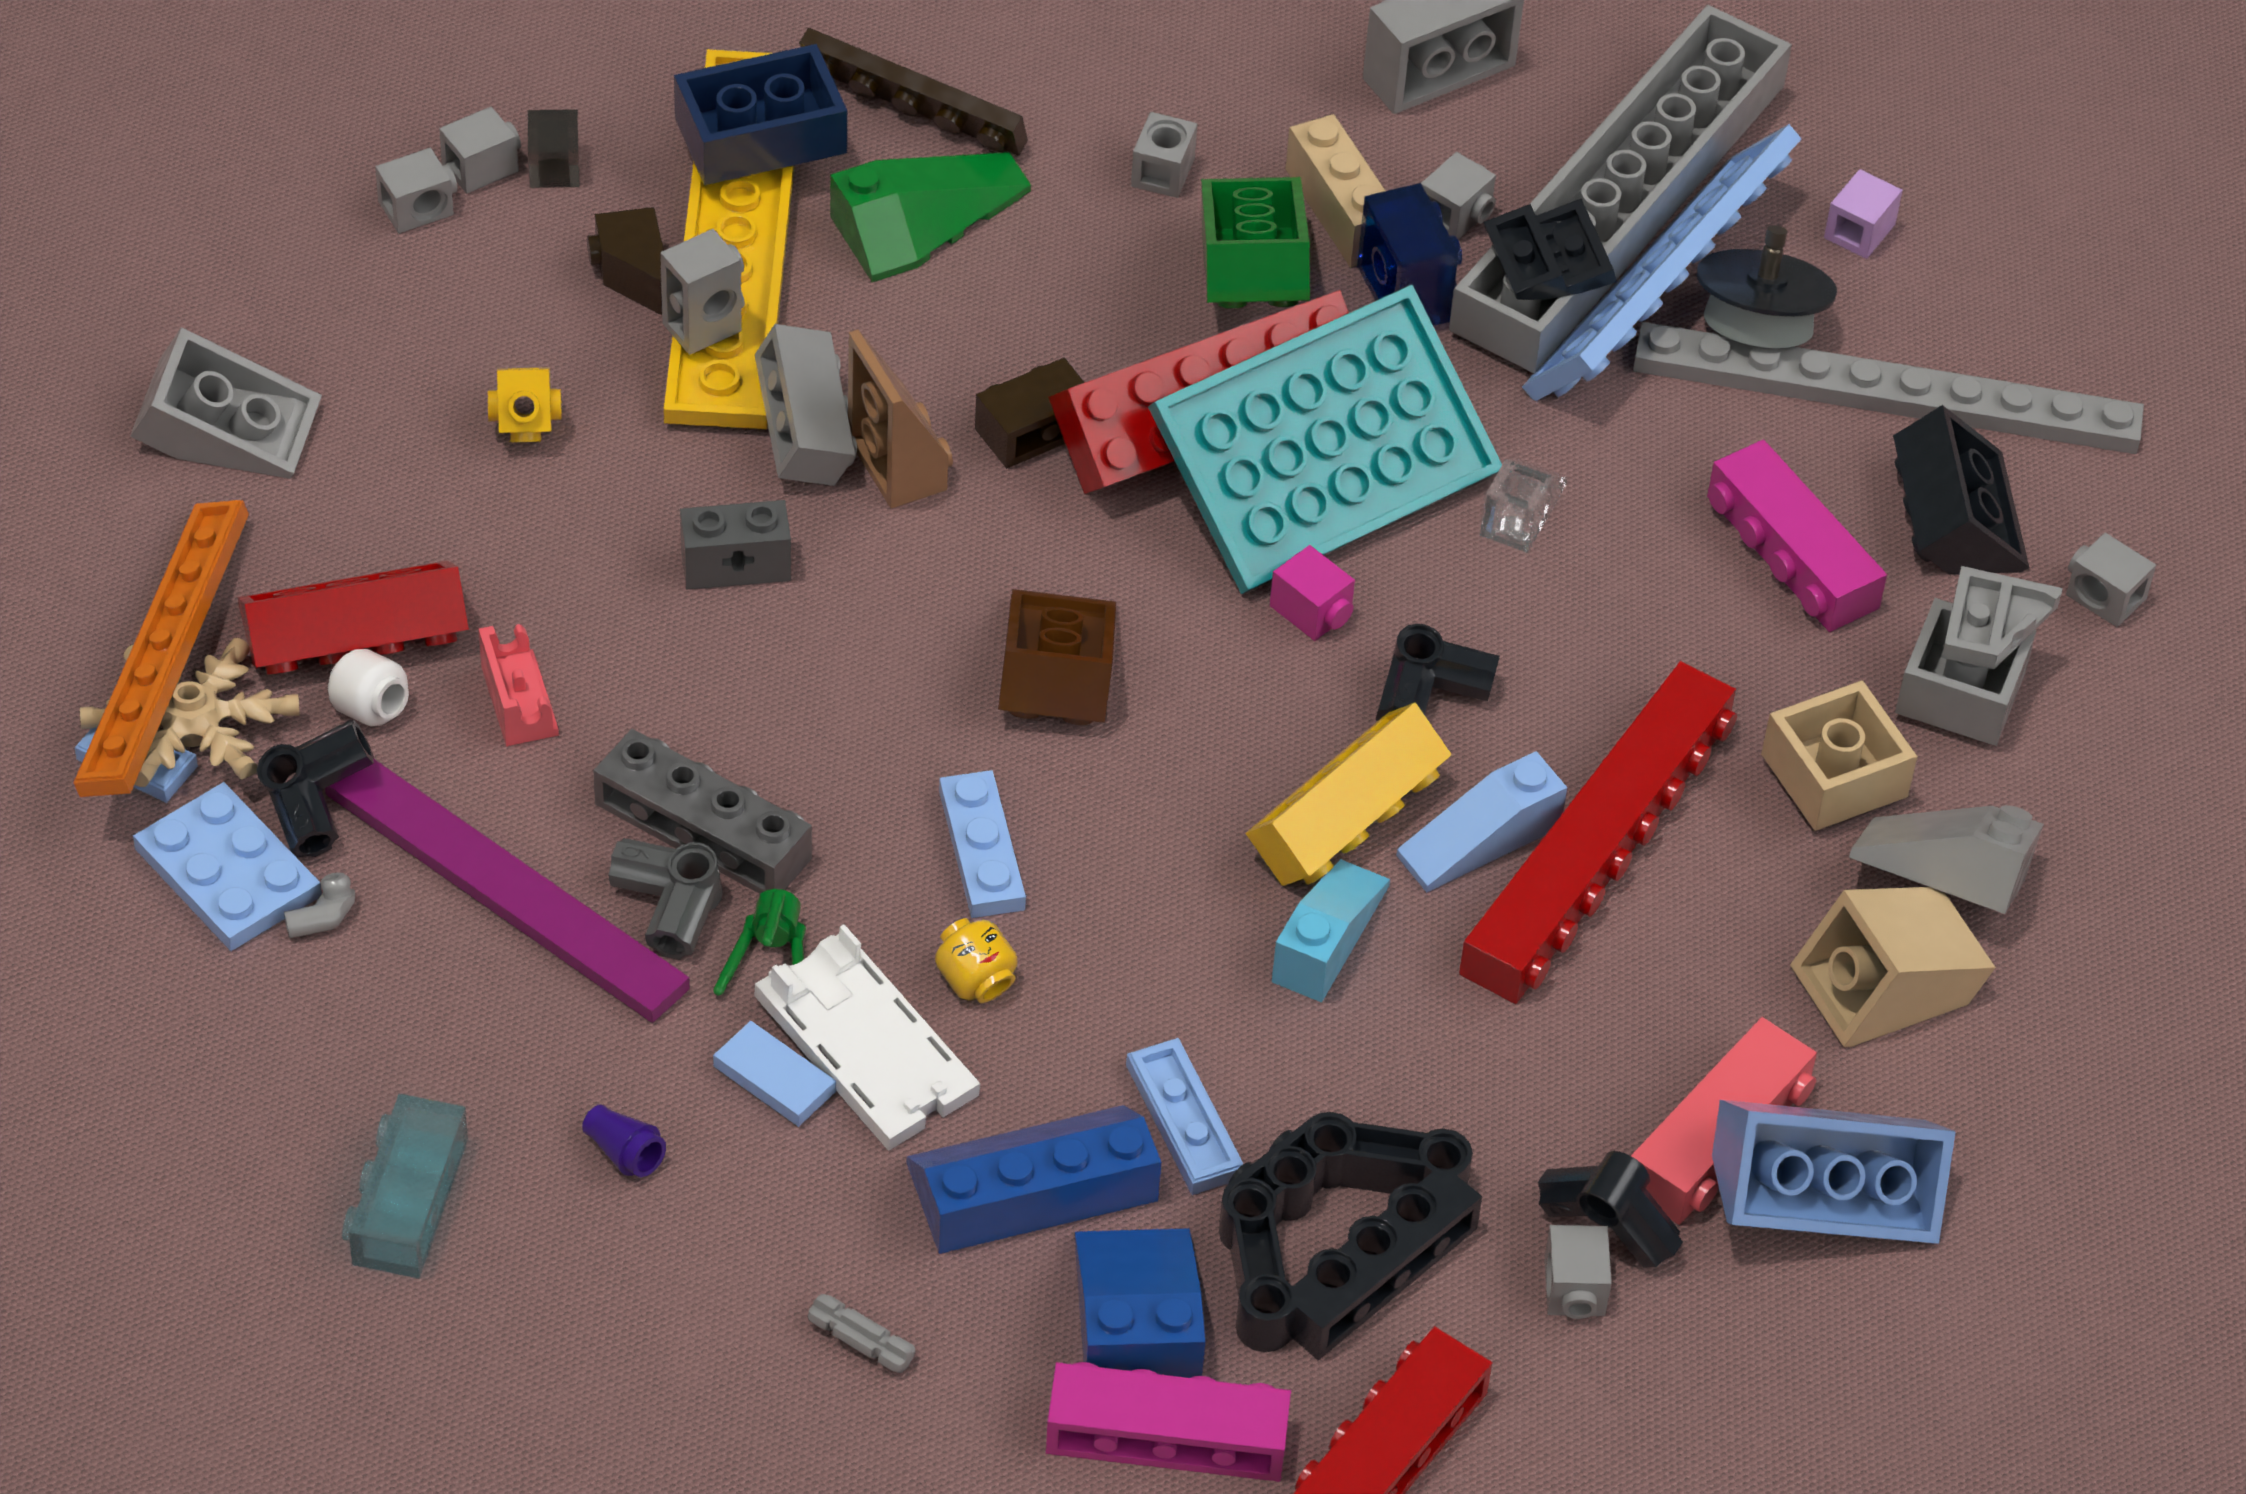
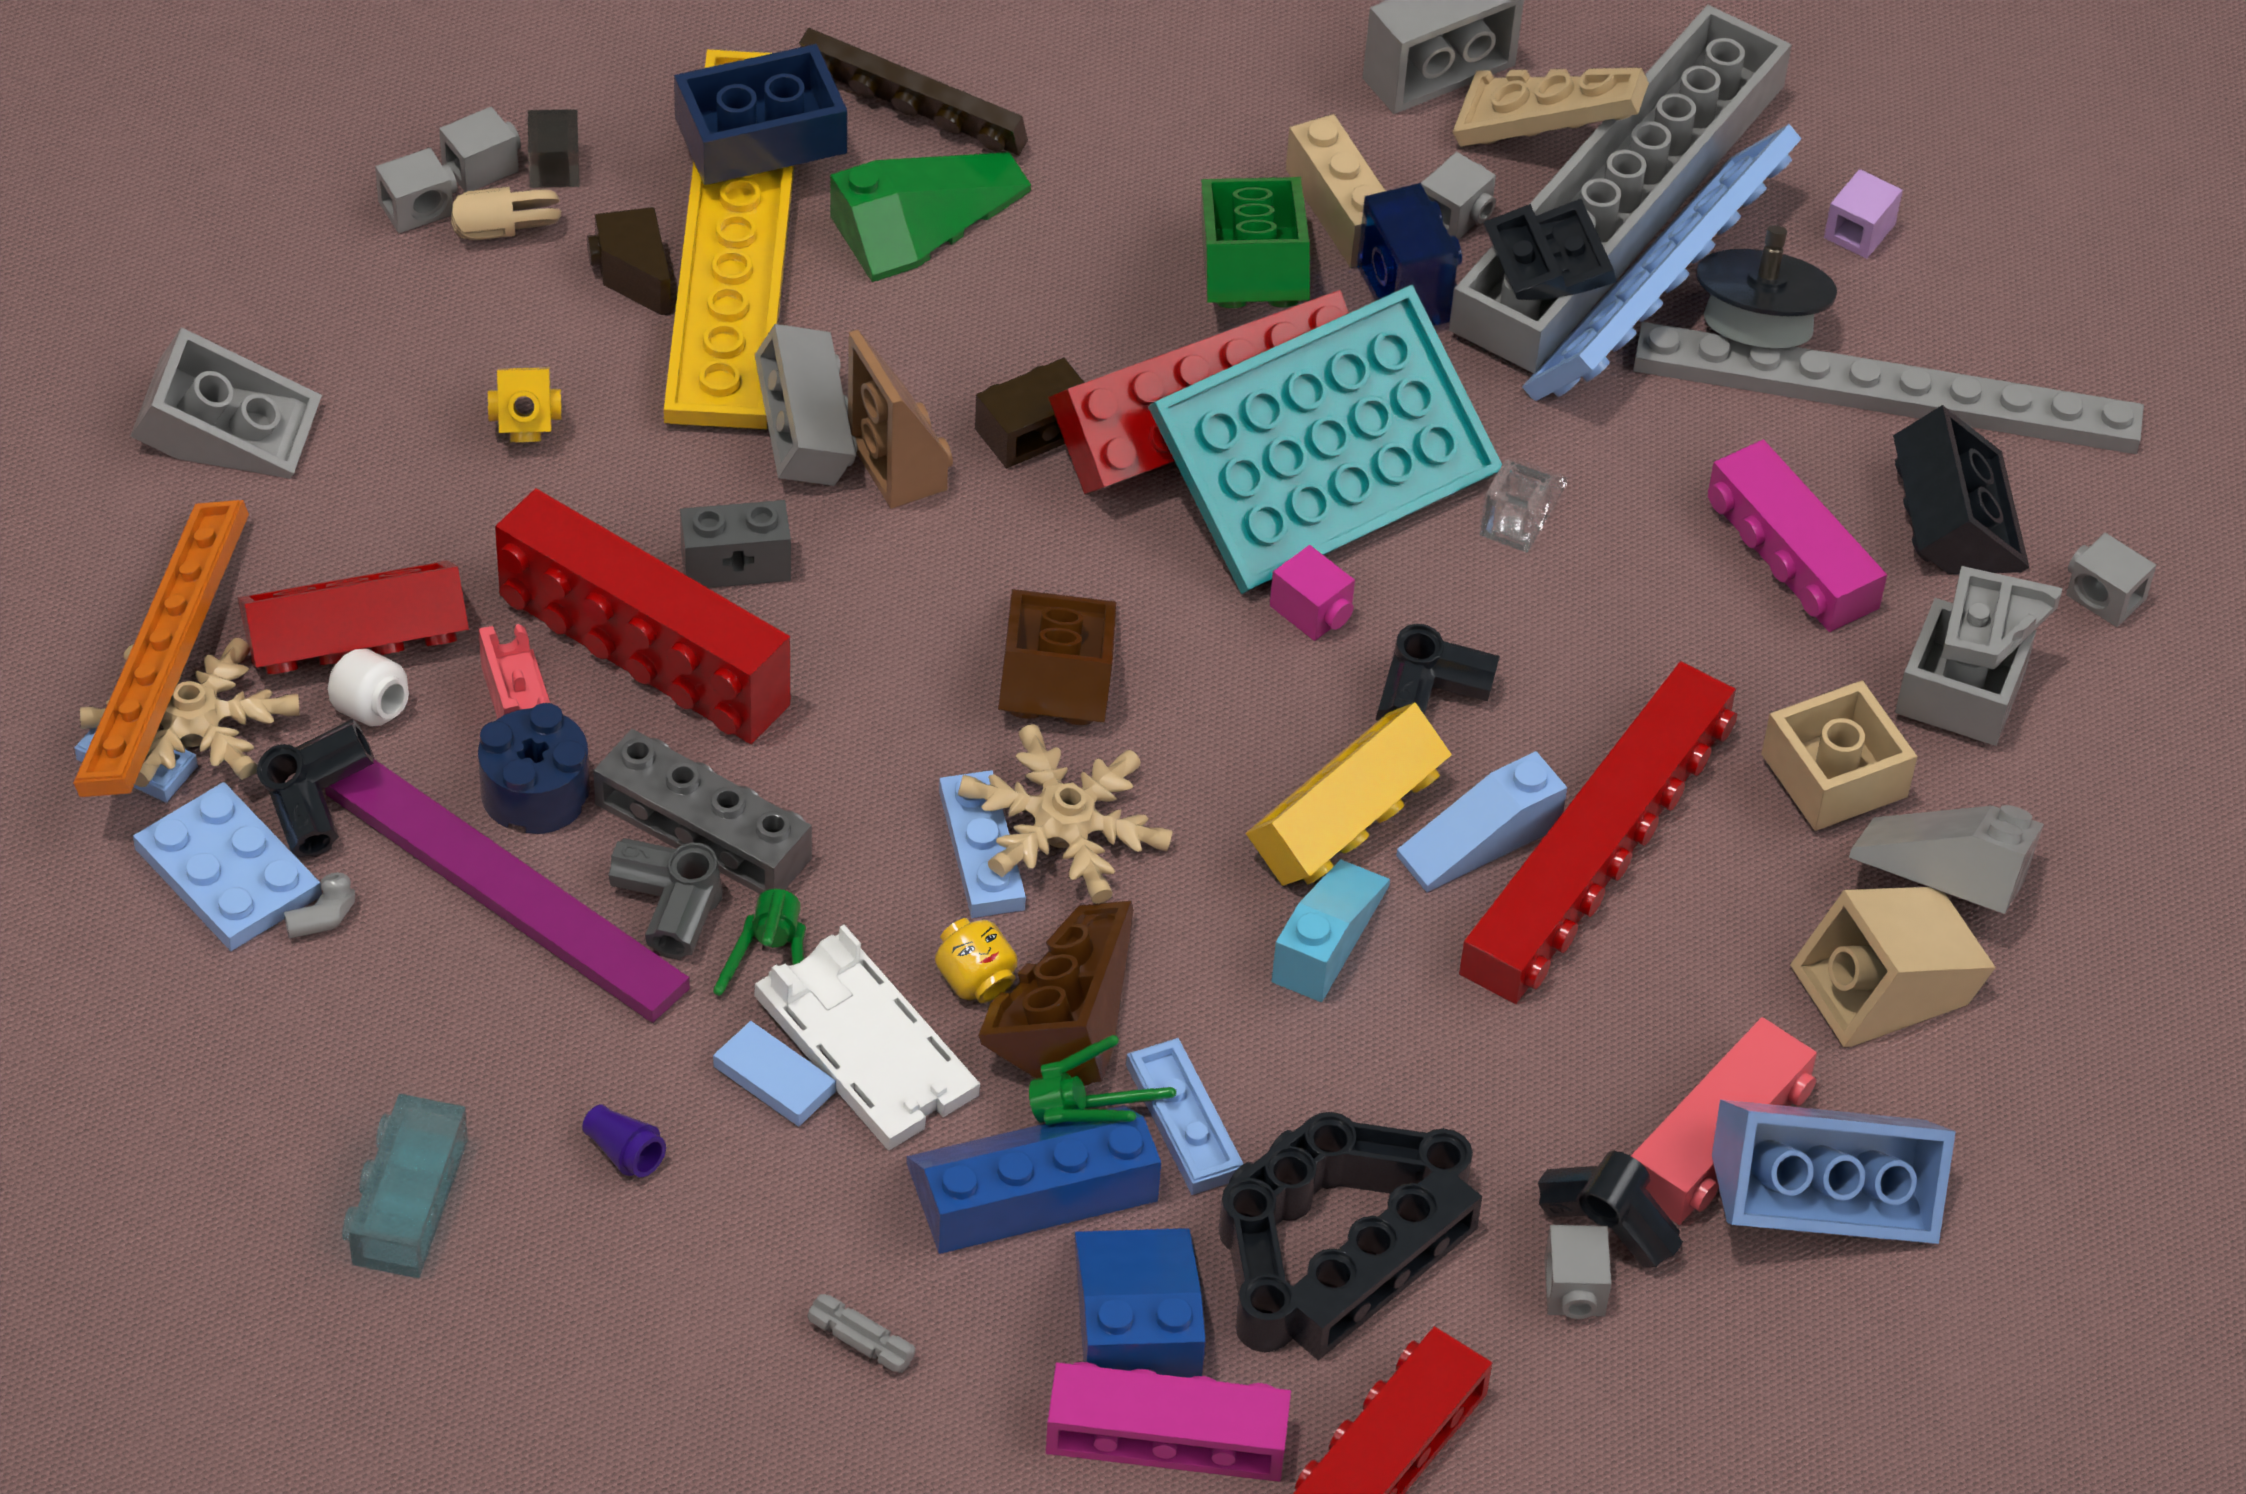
light grey brick [660,229,745,355] -> none
light grey brick [1131,112,1198,198] -> none
none -> tan arm [451,187,561,240]
none -> dark blue brick [478,703,590,834]
none -> red brick [495,488,791,745]
none -> tan piece [957,724,1173,904]
none -> reddish brown wedge [978,901,1134,1086]
none -> green plant [1029,1035,1177,1125]
none -> tan wing [1453,68,1649,147]

